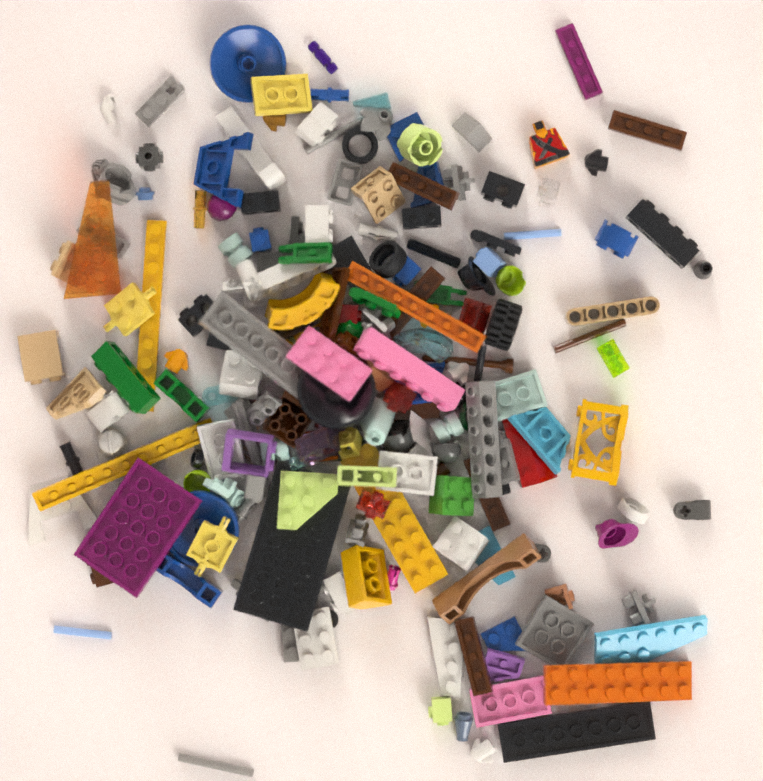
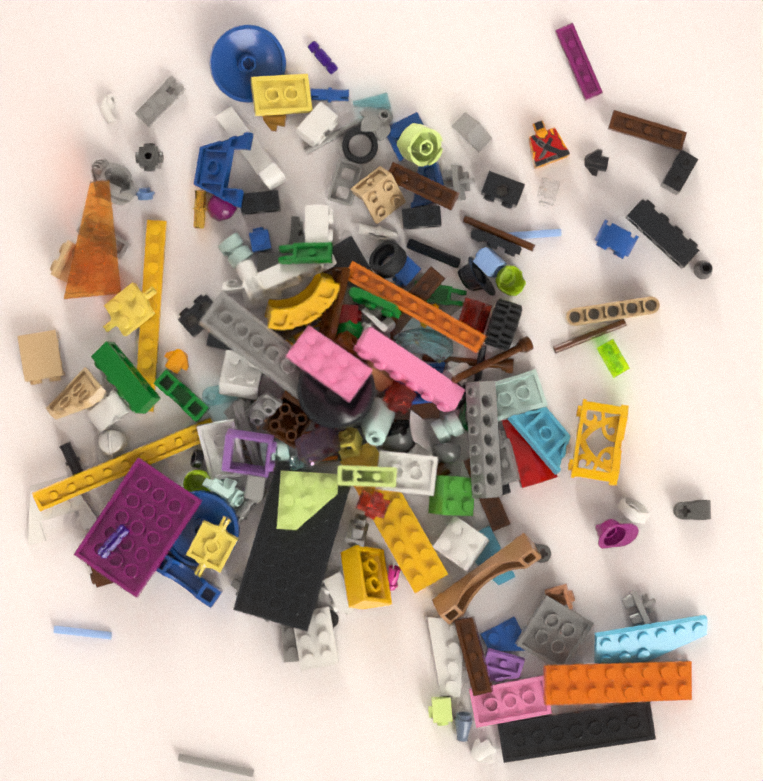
none -> dark purple axle [97,525,129,558]
none -> reddish brown piece [451,336,534,383]
none -> reddish brown bar [463,215,535,252]
none -> black brick [660,150,698,195]

